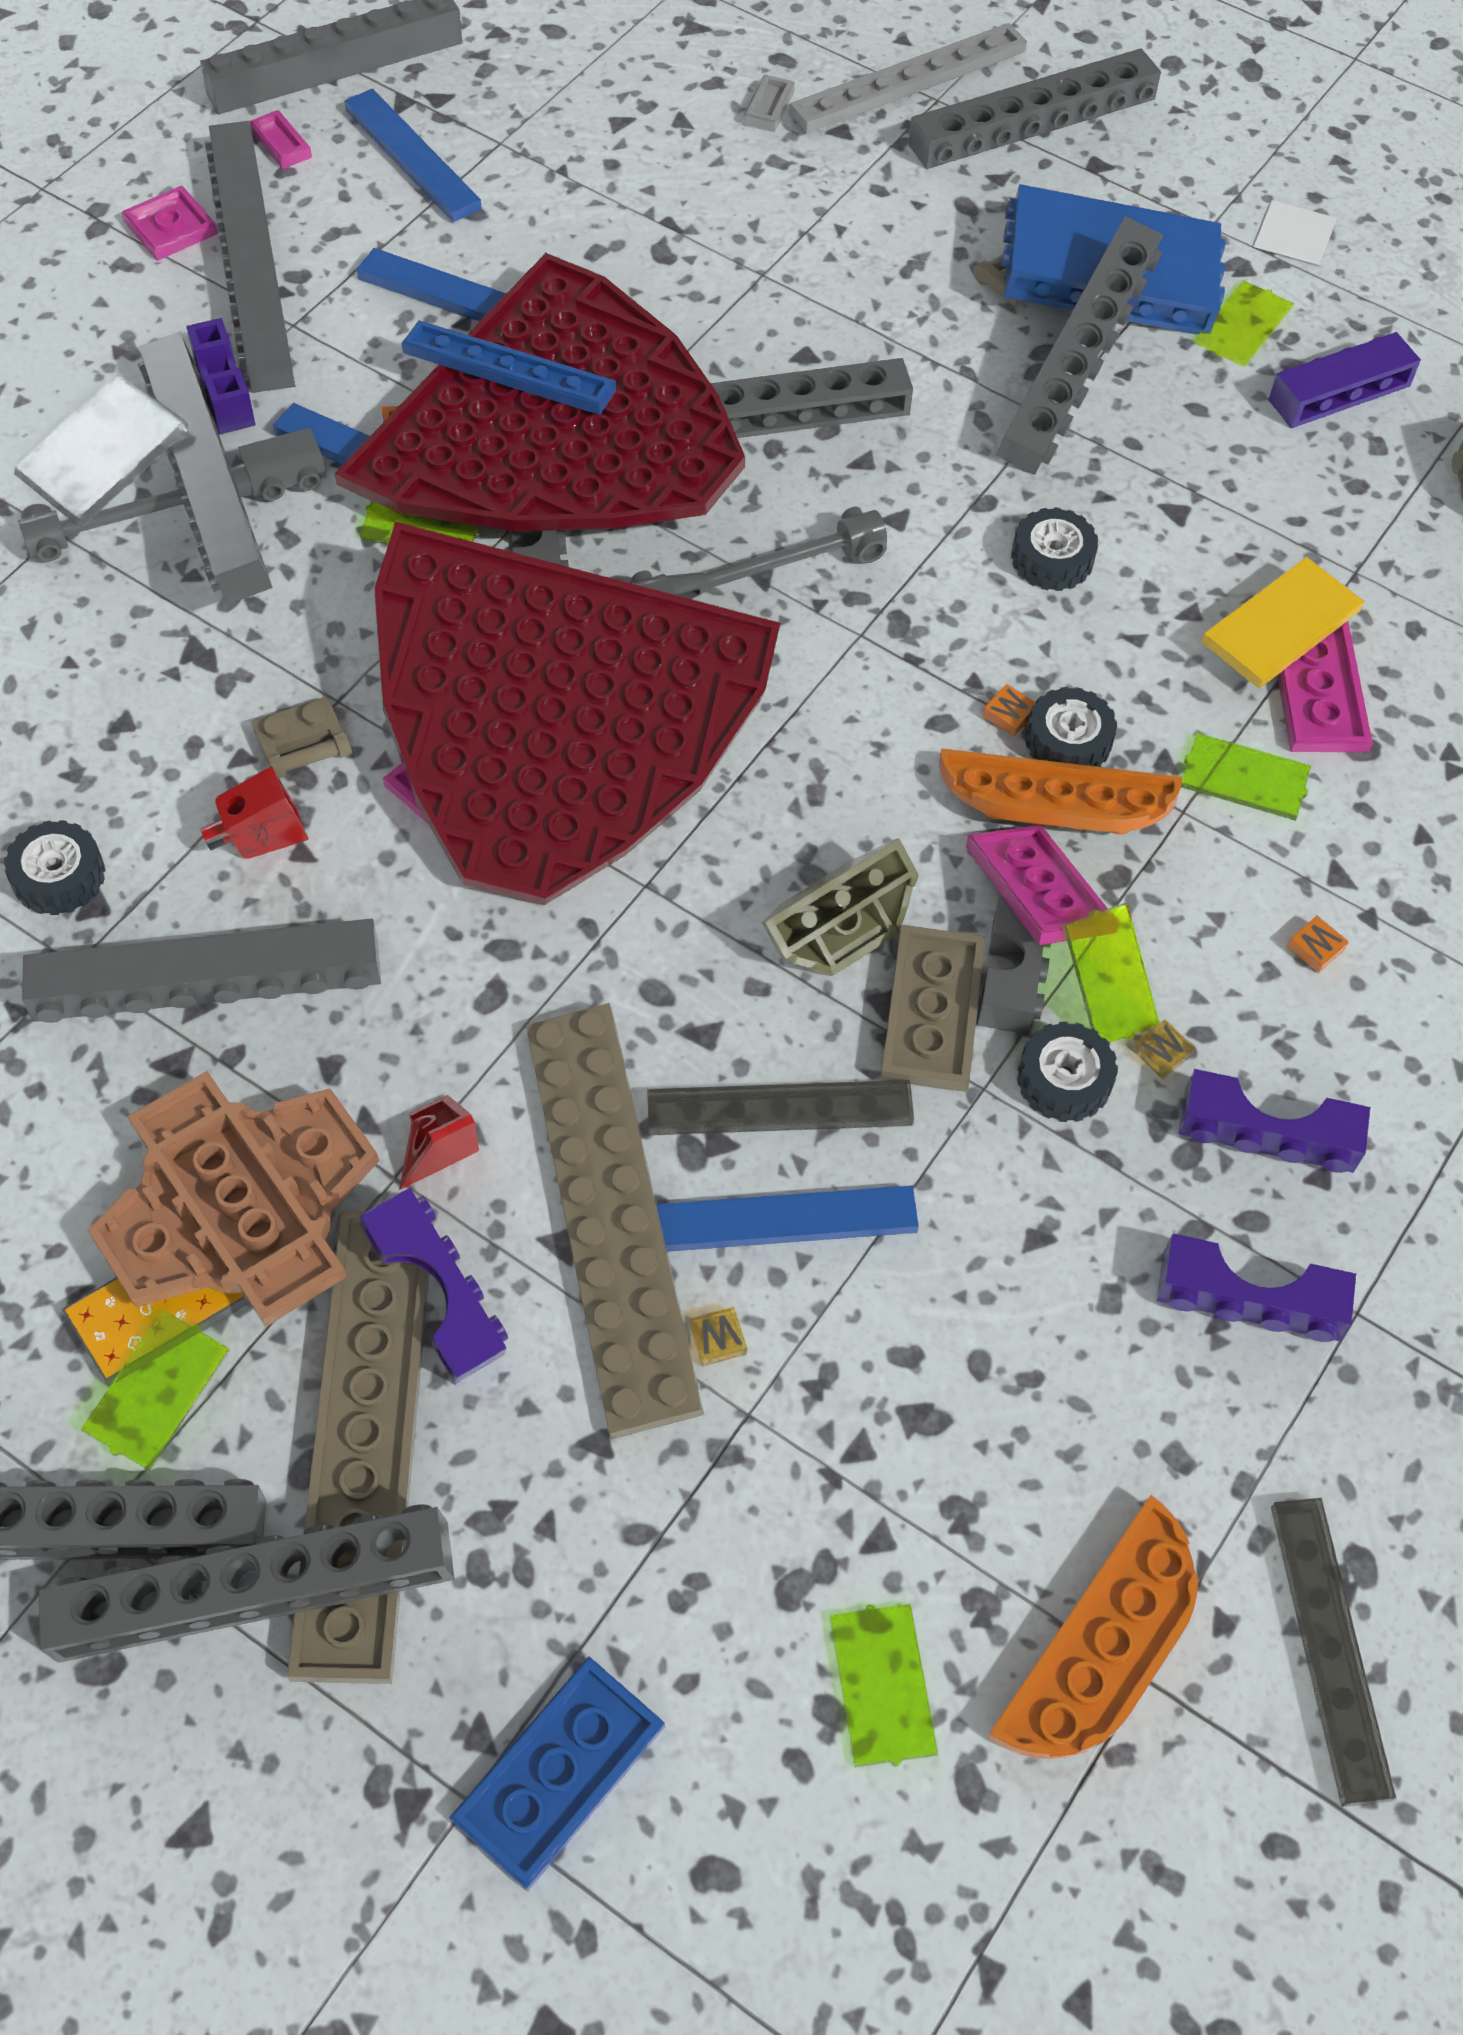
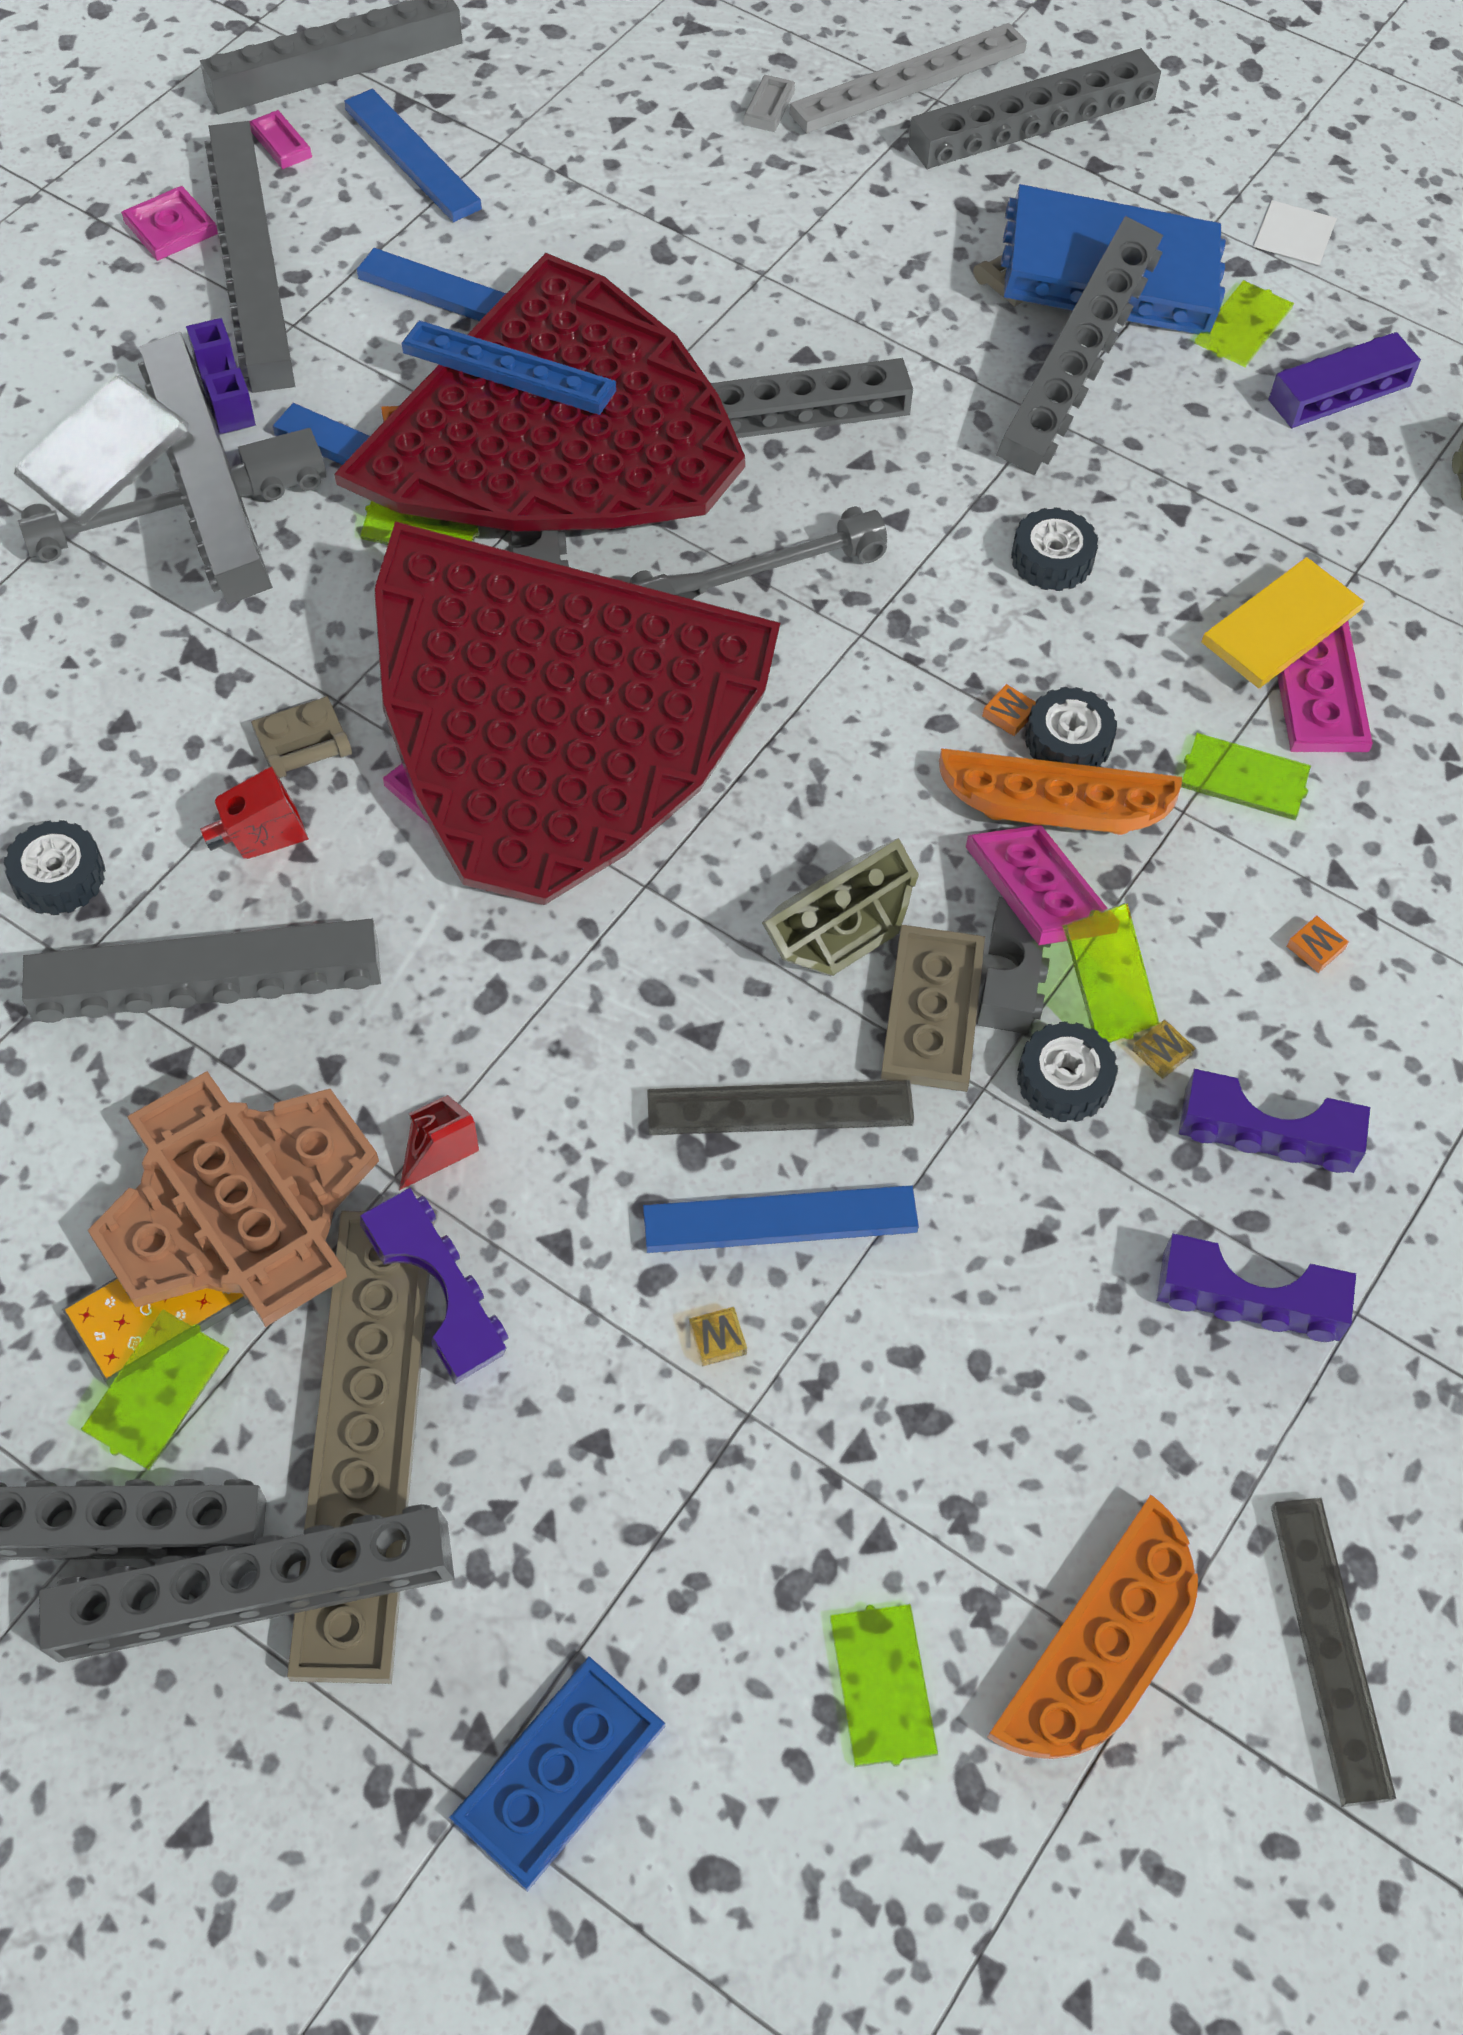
dark tan plate [526,1003,705,1439] -> none

